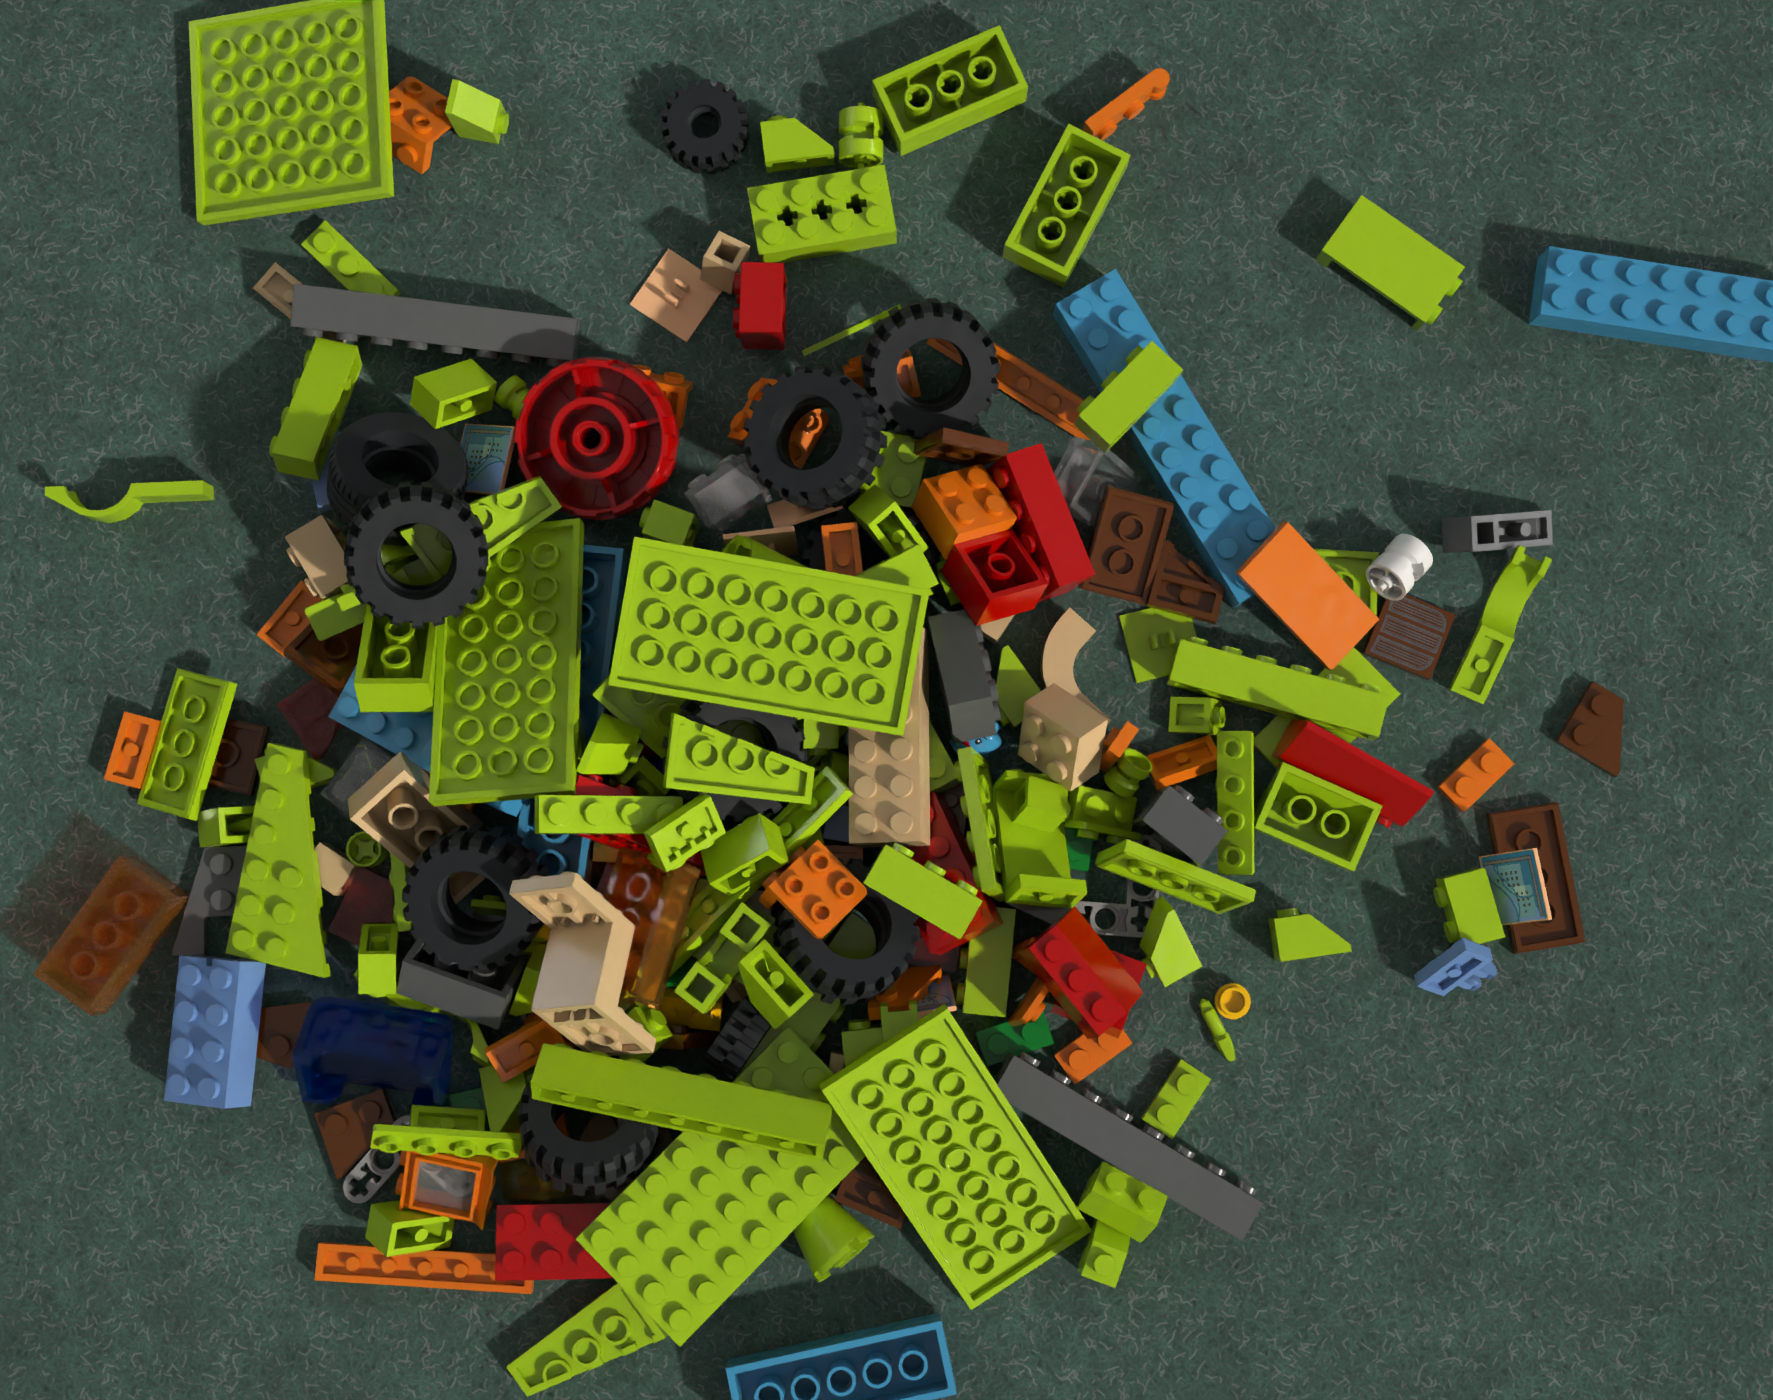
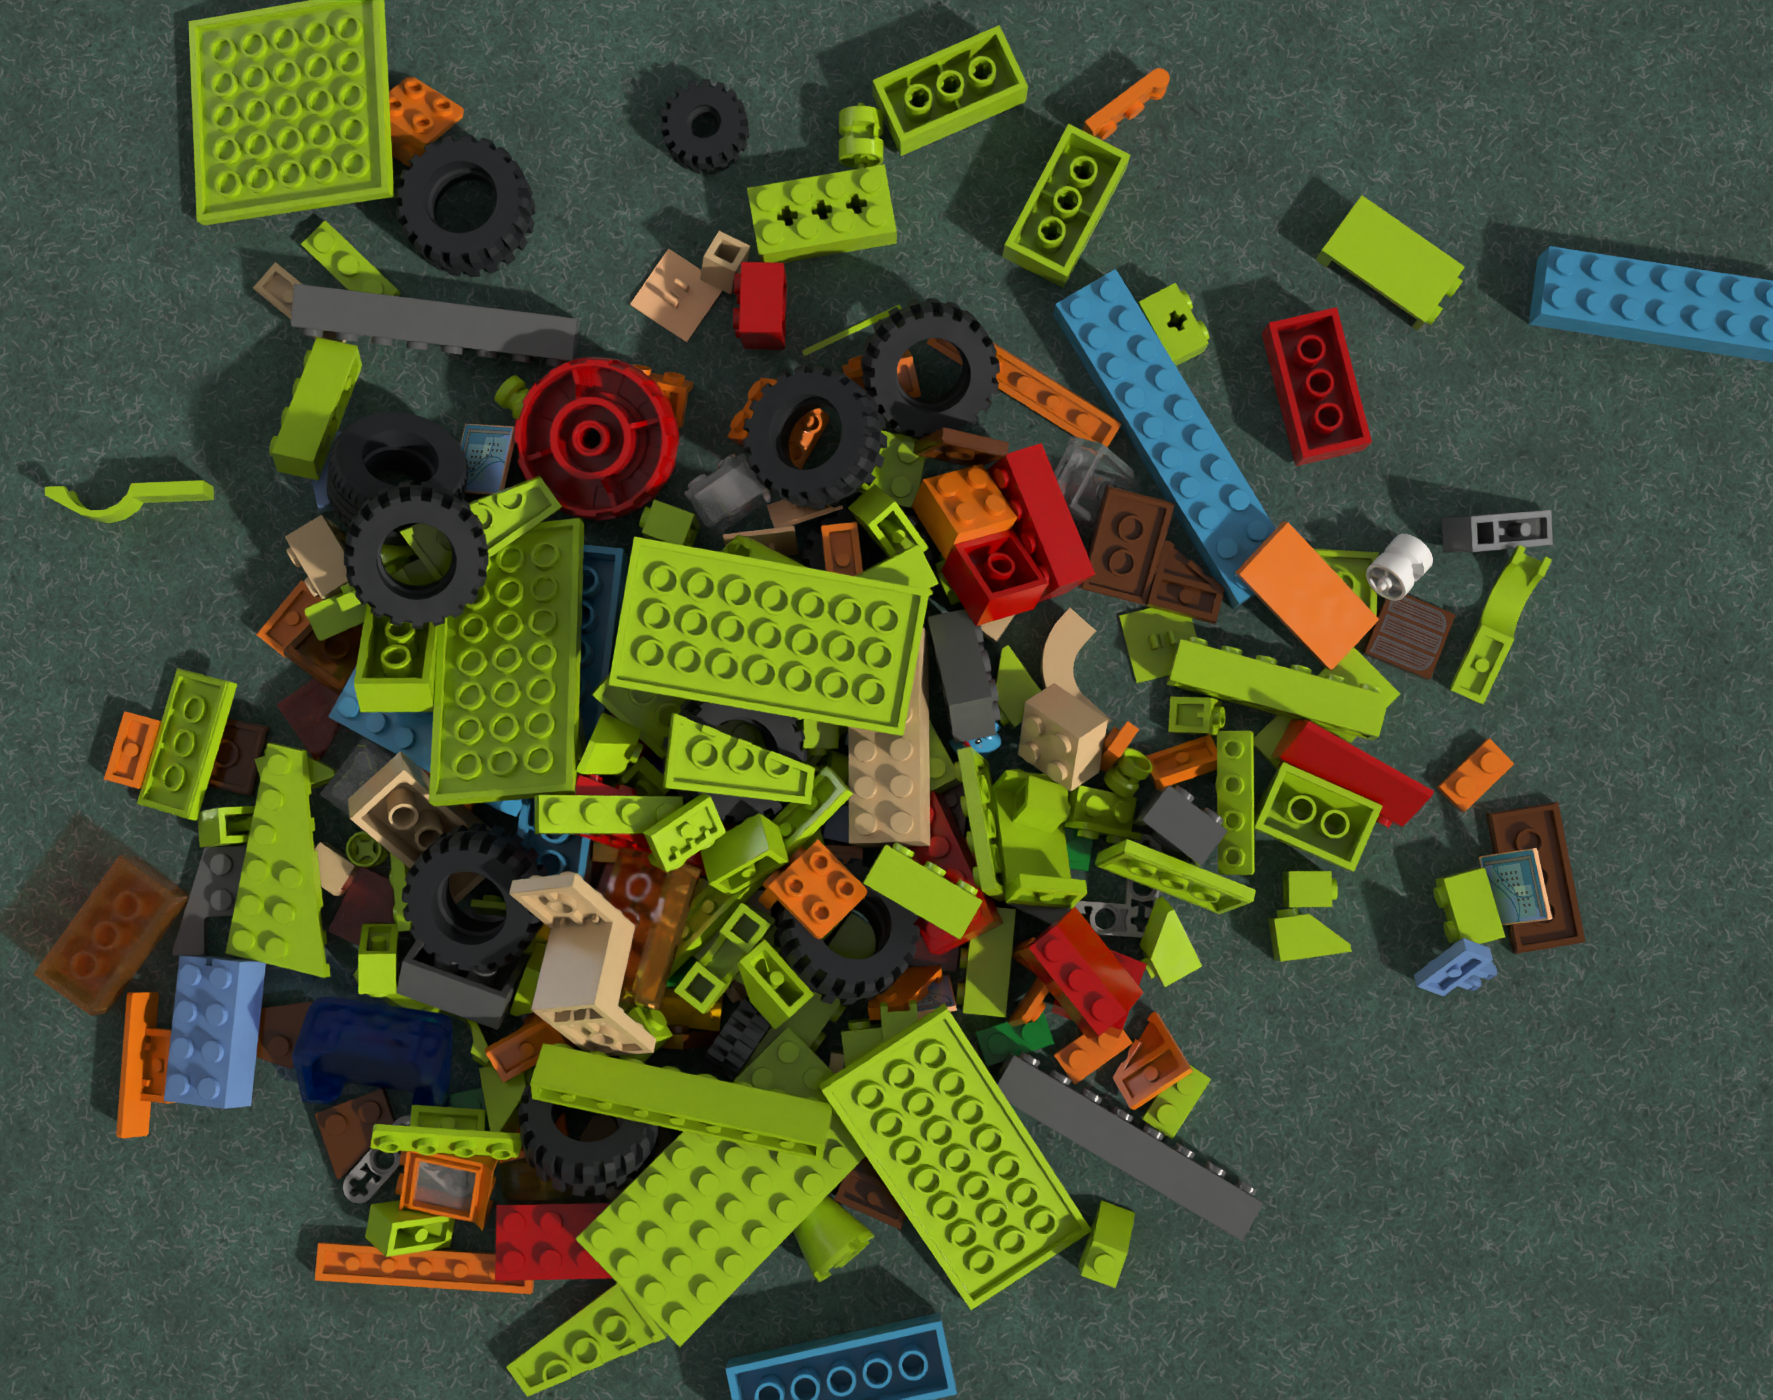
lime brick [410,358,497,429] -> none
lime slope [445,79,509,144] -> none
lime slope [760,115,835,173] -> none
lime brick [1074,341,1183,453] -> none
lime brick [1077,1161,1168,1243] -> none
lime piece [1199,999,1235,1062] -> none
yellow plate [1214,983,1251,1019] -> none
reddish brown wing [1554,681,1624,777] -> none
none -> orange bracket [116,992,176,1138]
none -> black tyre [395,134,536,277]
none -> orange wing [1112,1011,1193,1110]
none -> lime brick [1138,283,1209,366]
none -> red brick [1262,307,1372,467]
none -> lime brick [1282,871,1338,907]

